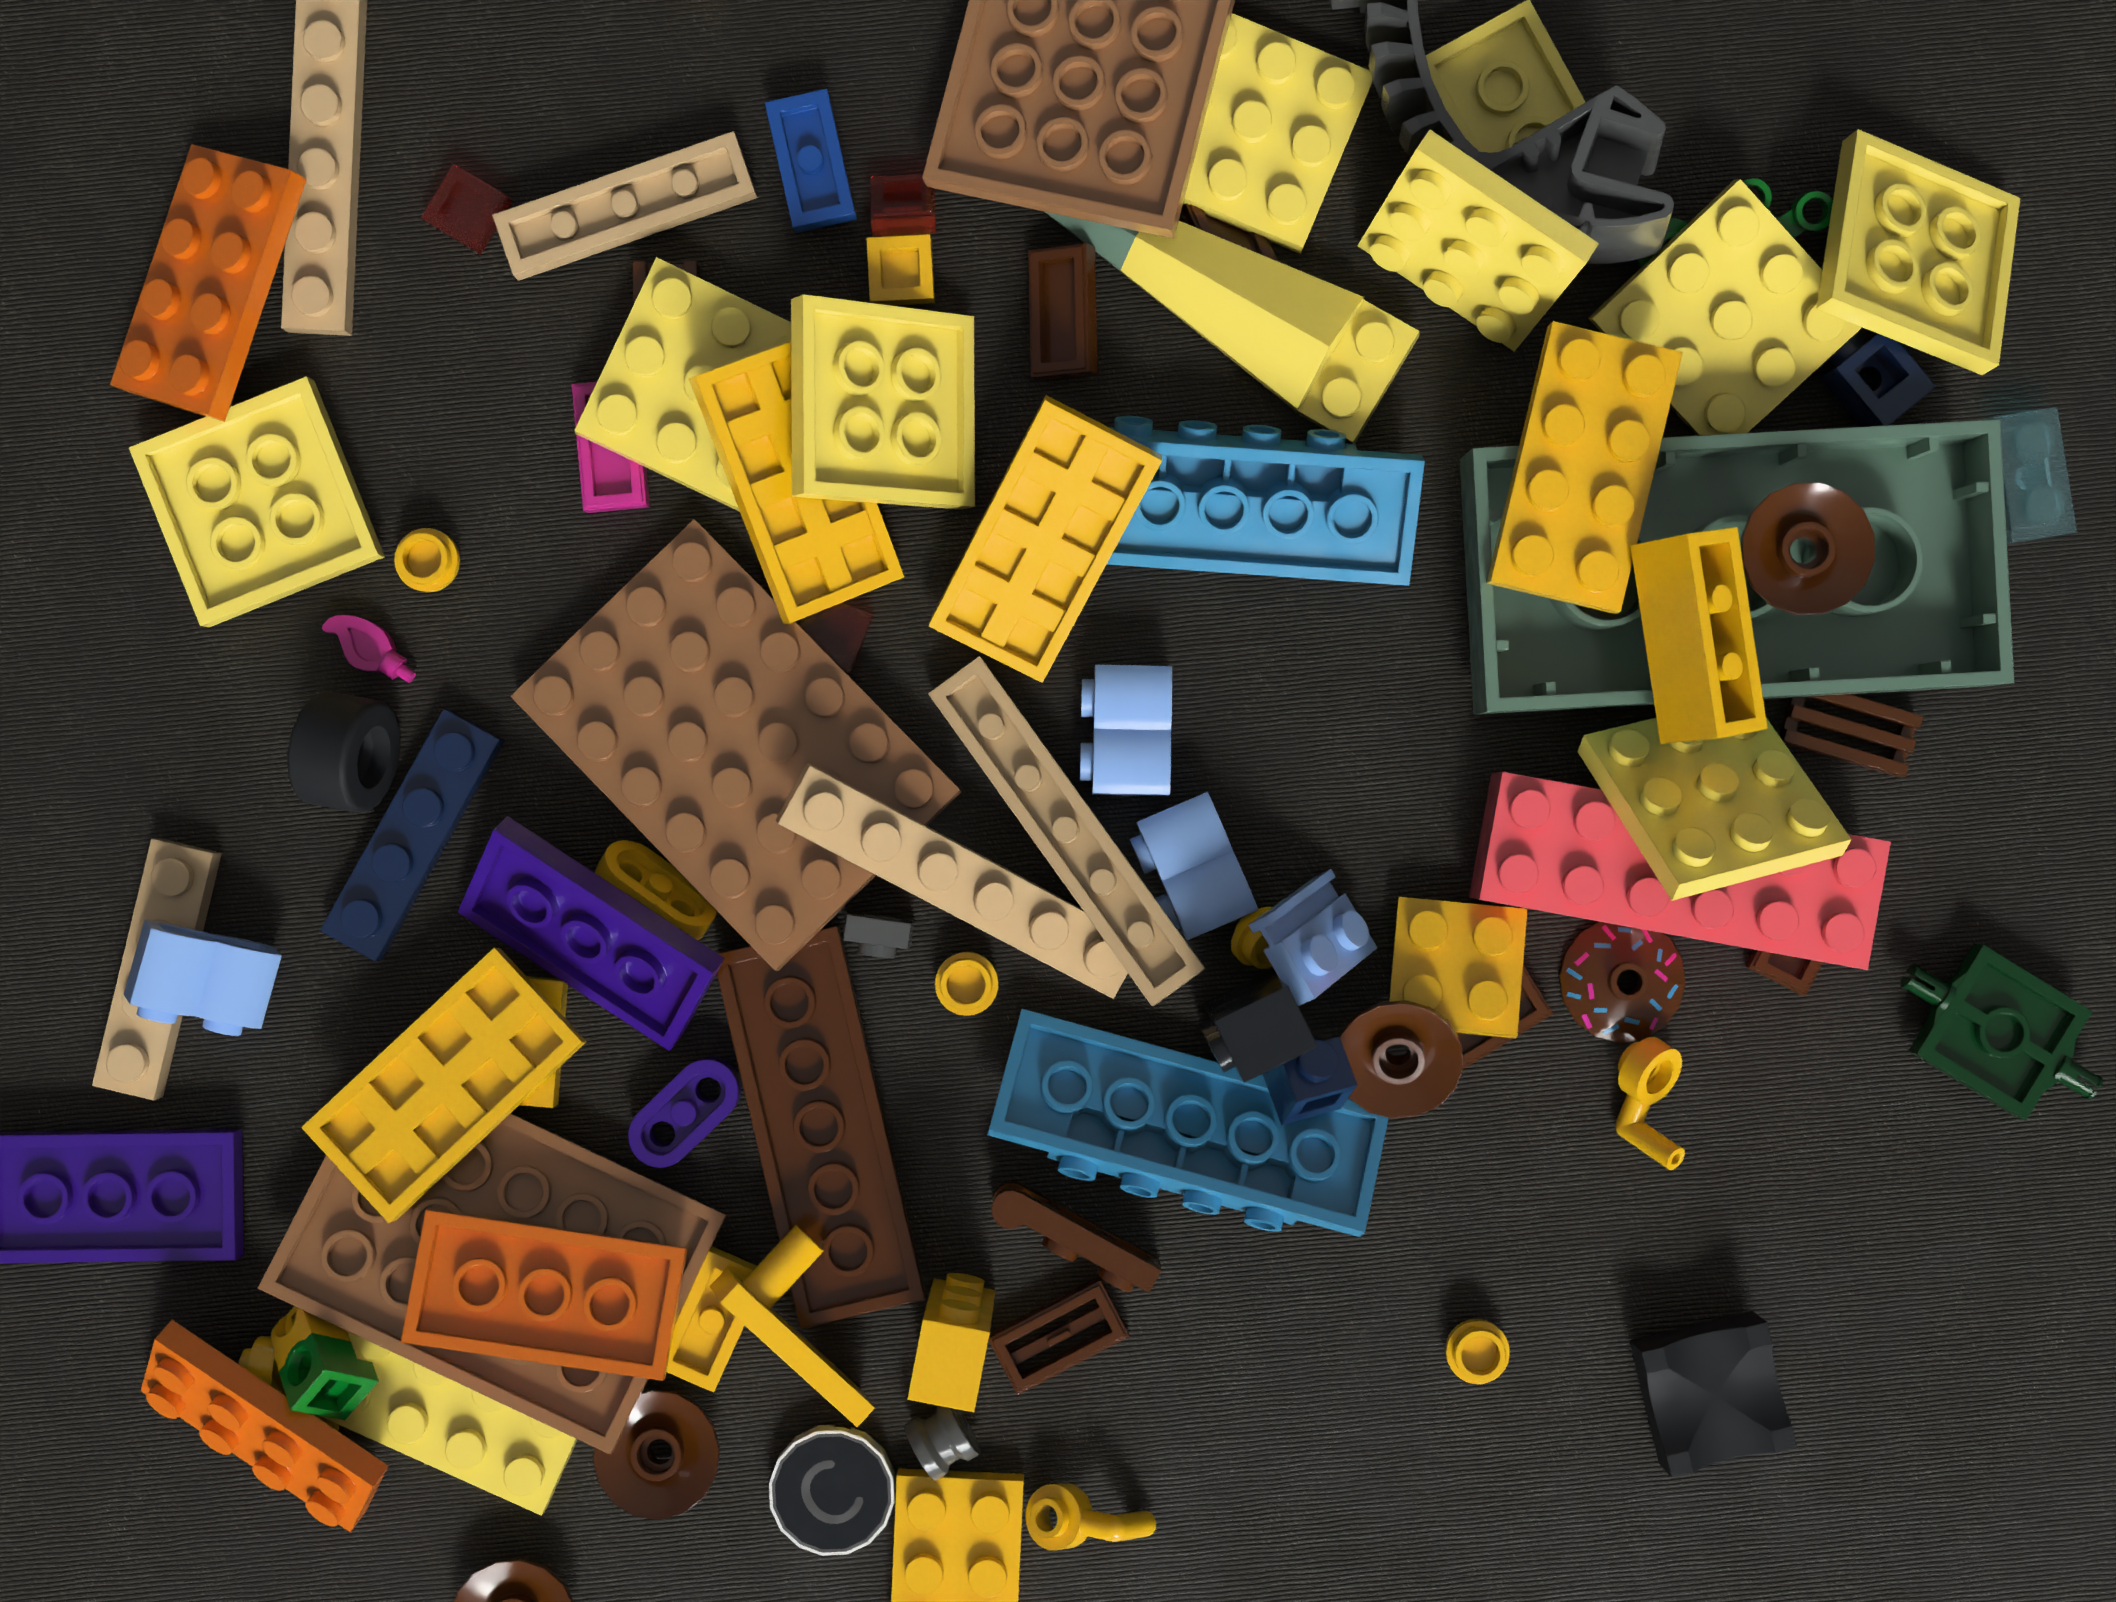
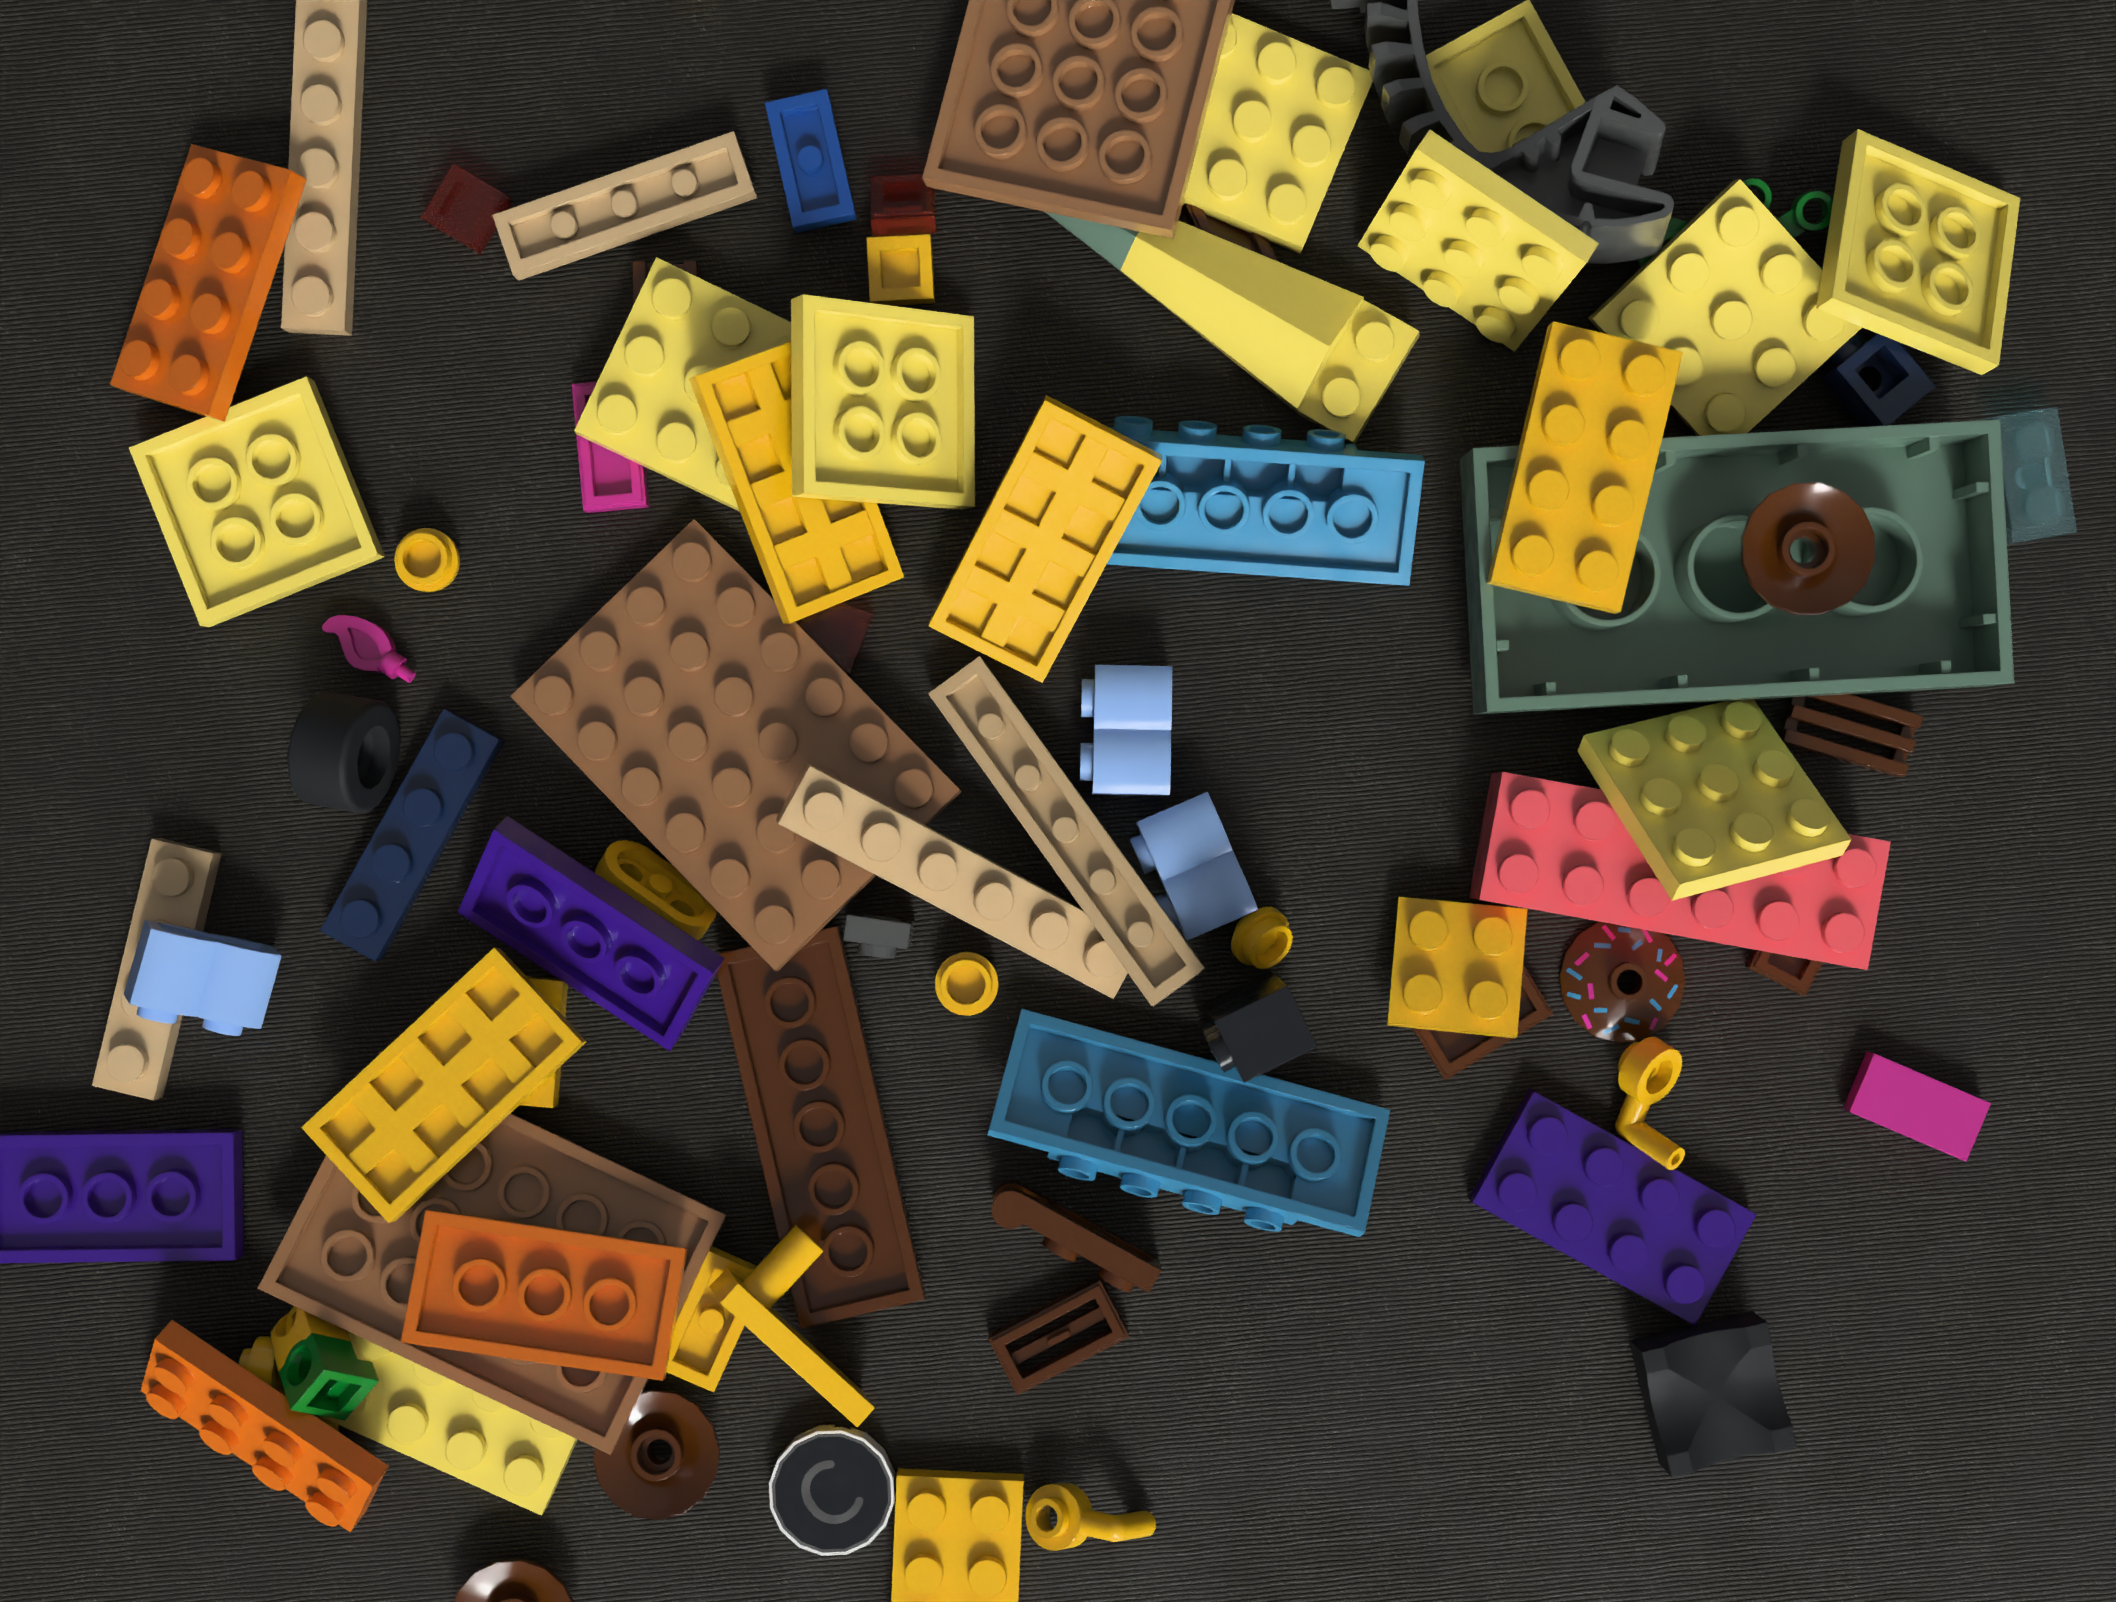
dark purple plate [628,1057,742,1168] -> none
dark grey wheel [904,1406,981,1481] -> none
yellow brick [907,1273,996,1413] -> none
reddish brown tile [1028,243,1098,381] -> none
light blue plate [1248,869,1377,1006] -> none
dark blue brick [1263,1036,1358,1126] -> none
reddish brown dish [1339,1000,1464,1119] -> none
yellow plate [1445,1319,1510,1384] -> none
yellow brick [1630,527,1768,744] -> none
dark green plate [1900,943,2103,1121] -> none
none -> dark purple plate [1468,1089,1757,1325]
none -> dark pink tile [1842,1051,1991,1162]

